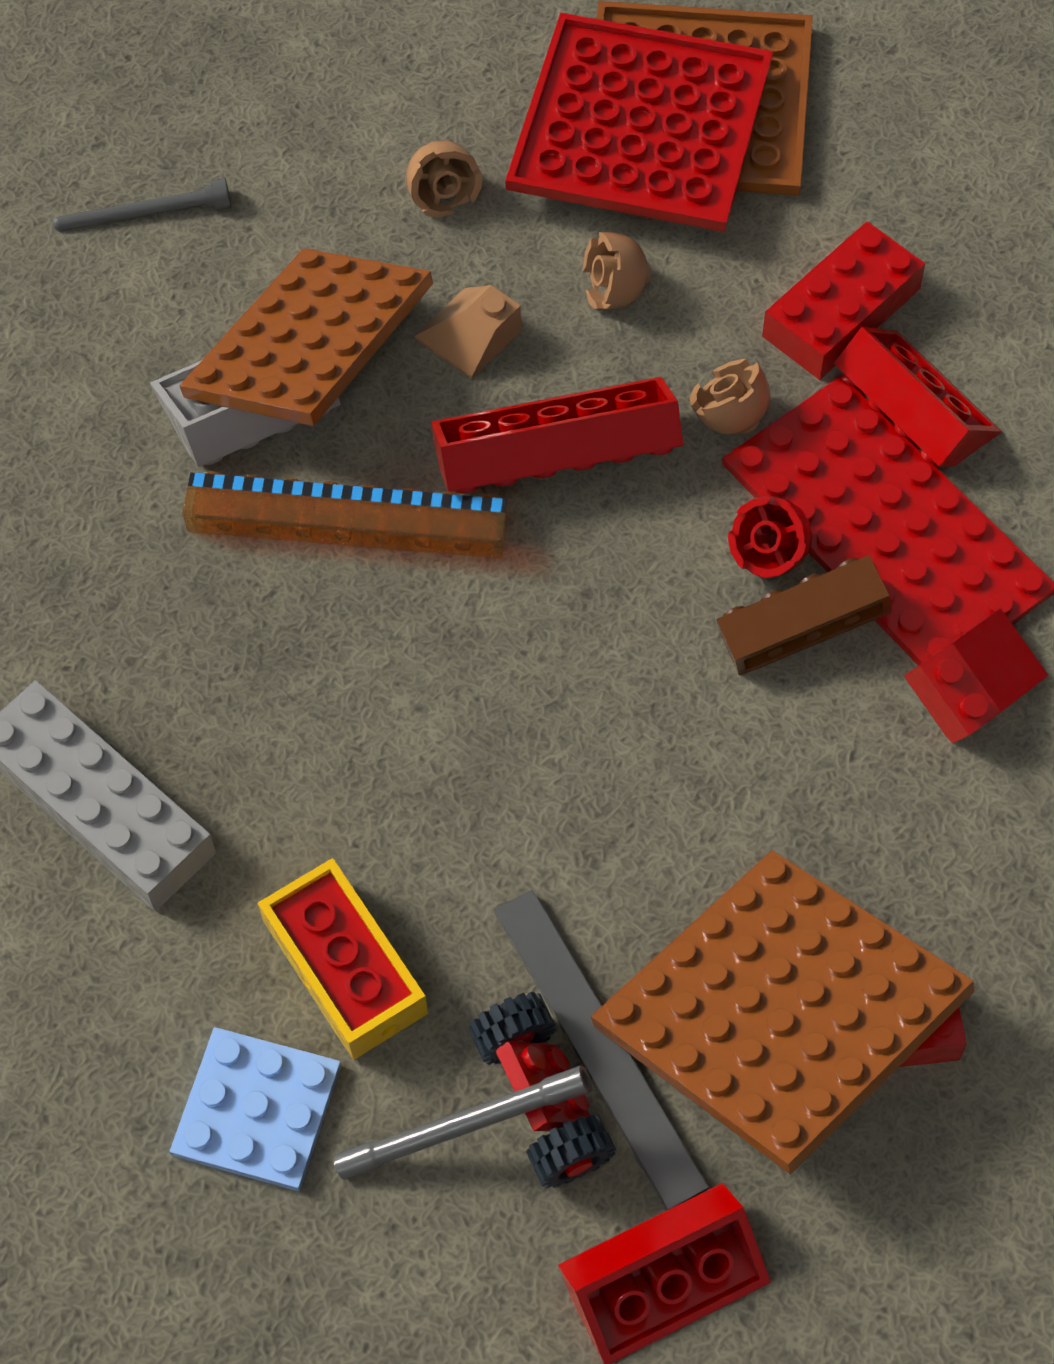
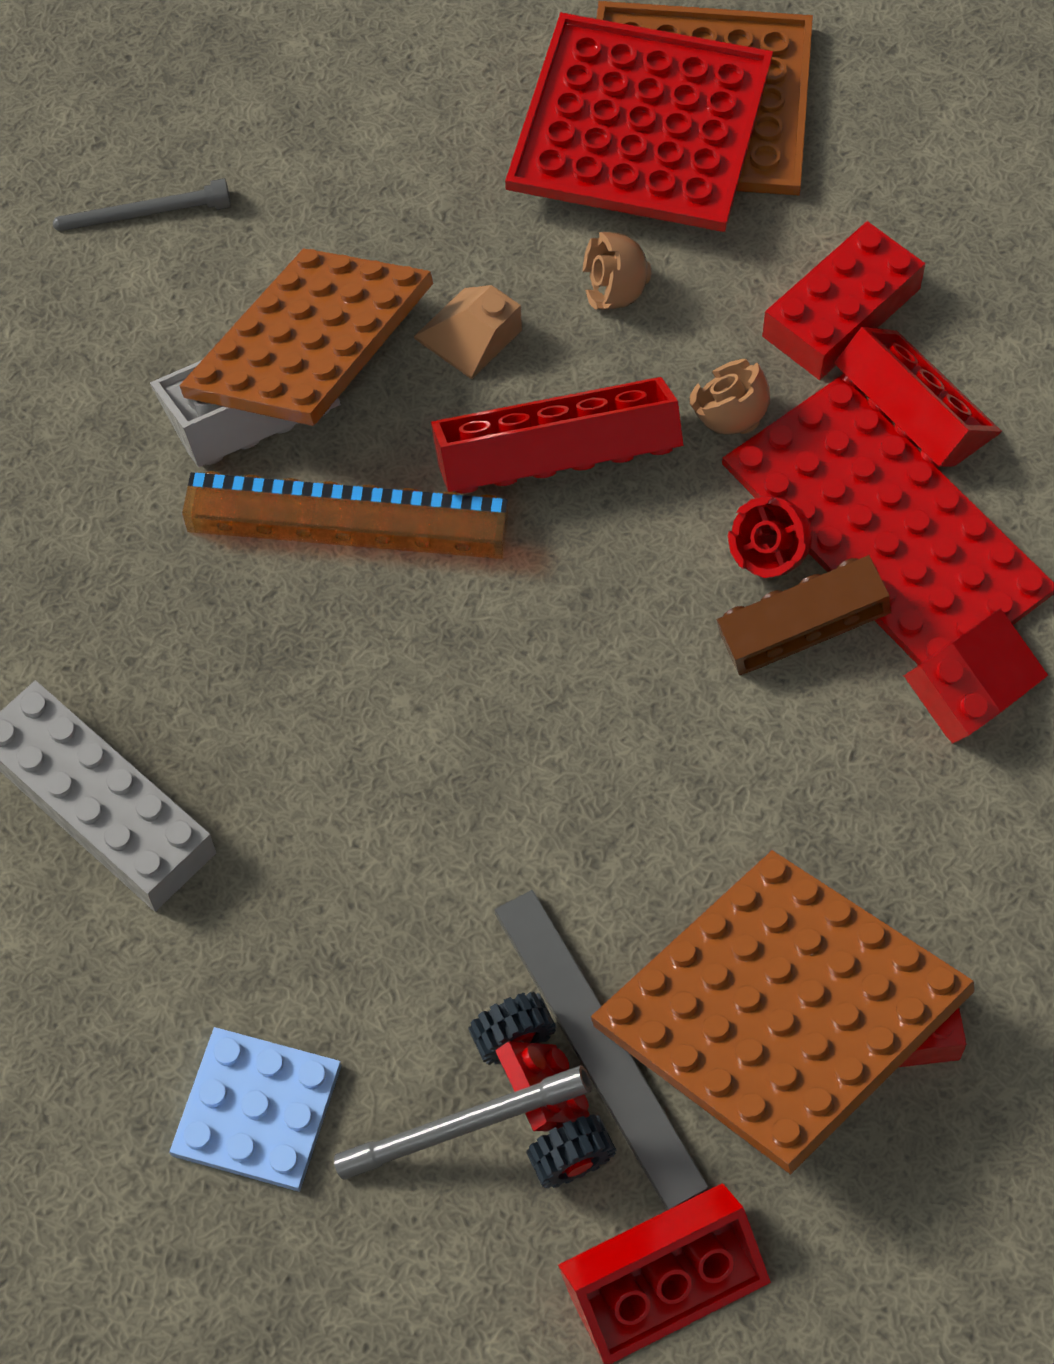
brick [258,858,428,1061] -> none
medium nougat cylinder [406,140,482,218] -> none

